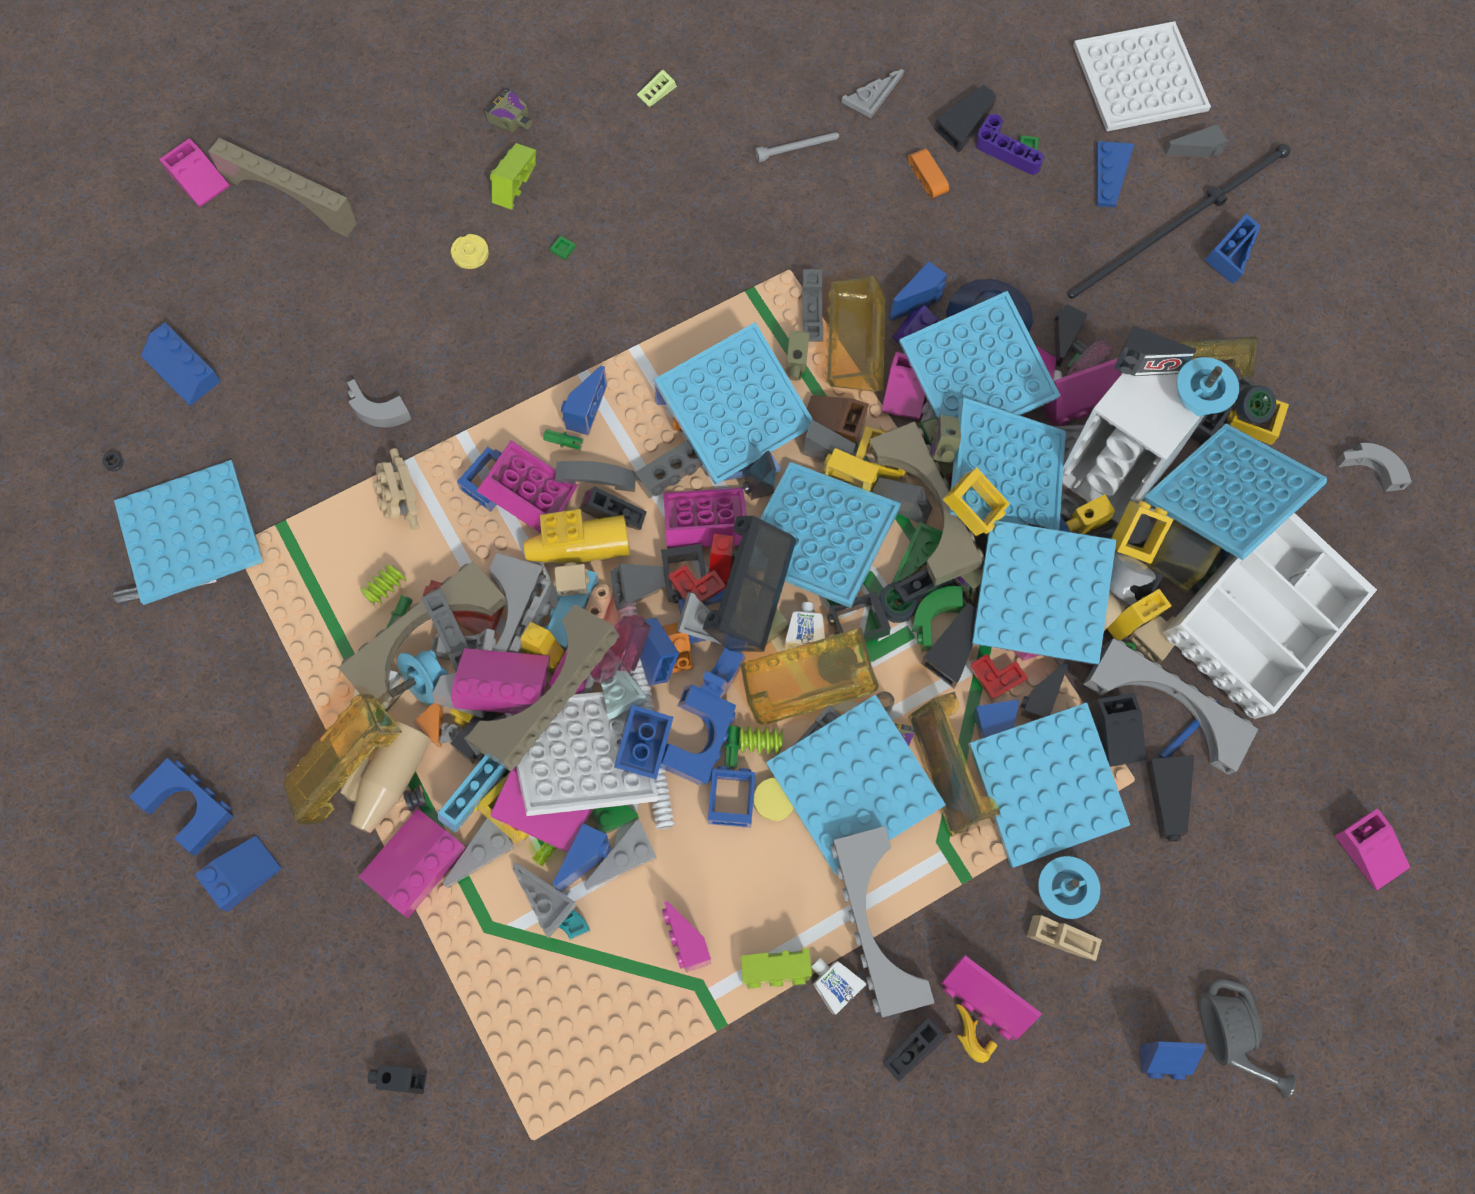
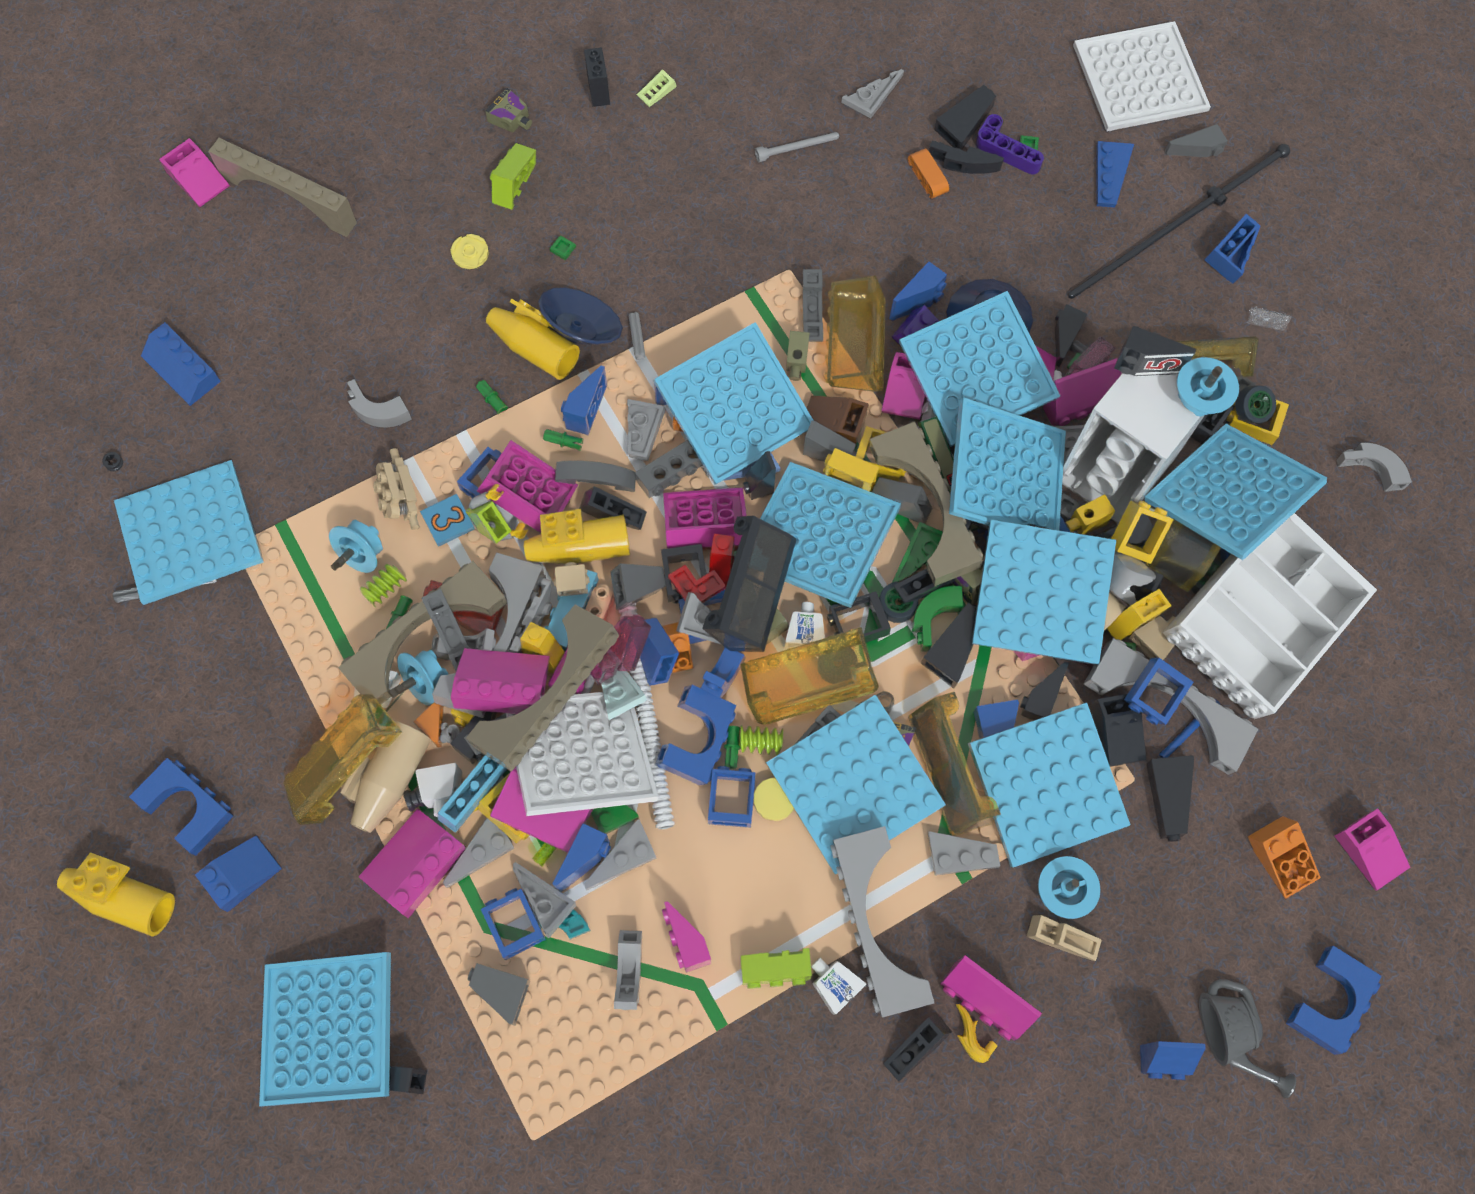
blue slope [614,705,674,780] -> none
olive torso [930,414,961,463] -> none
yellow window [943,467,1010,536] -> none
red plate [969,654,1028,701] -> none
none -> yellow piece [57,852,175,936]
none -> medium azure plate [259,952,391,1106]
none -> medium azure piece [329,520,383,573]
none -> white torso [416,763,462,817]
none -> dark azure tile [420,494,475,547]
none -> torso [466,484,528,544]
none -> dark grey slope [468,963,531,1026]
none -> green axle [476,380,508,414]
none -> blue window [481,888,546,960]
none -> yellow piece [486,299,580,380]
none -> dark blue dish [538,287,623,345]
none -> black window [584,47,610,107]
none -> light grey arch [614,930,642,1010]
none -> light grey wing [627,399,666,461]
none -> light grey axle [629,312,645,360]
none -> light grey wing [928,831,1000,876]
none -> black slope [929,140,1004,174]
none -> blue window [1124,658,1193,725]
none -> clear hinge [1247,306,1292,332]
none -> orange slope [1248,816,1321,899]
none -> blue arch [1286,946,1381,1055]

